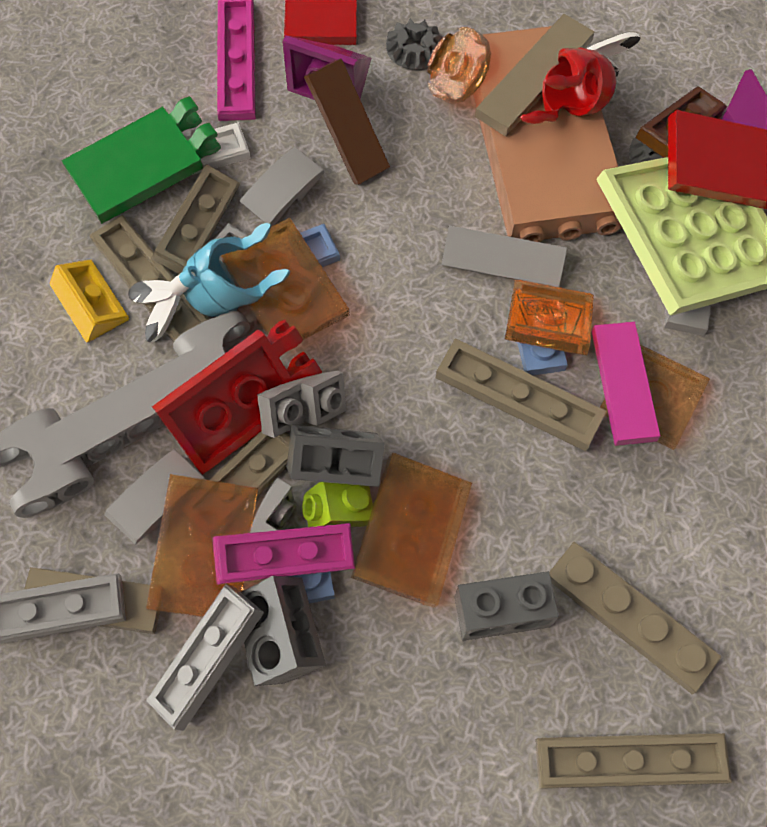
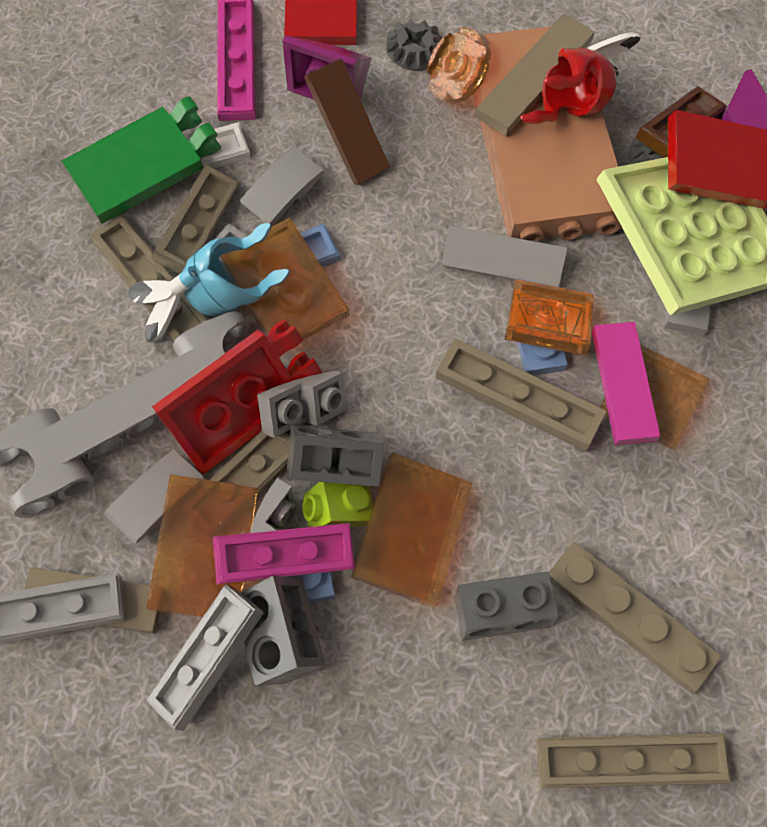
yellow slope [50,259,129,343] -> none

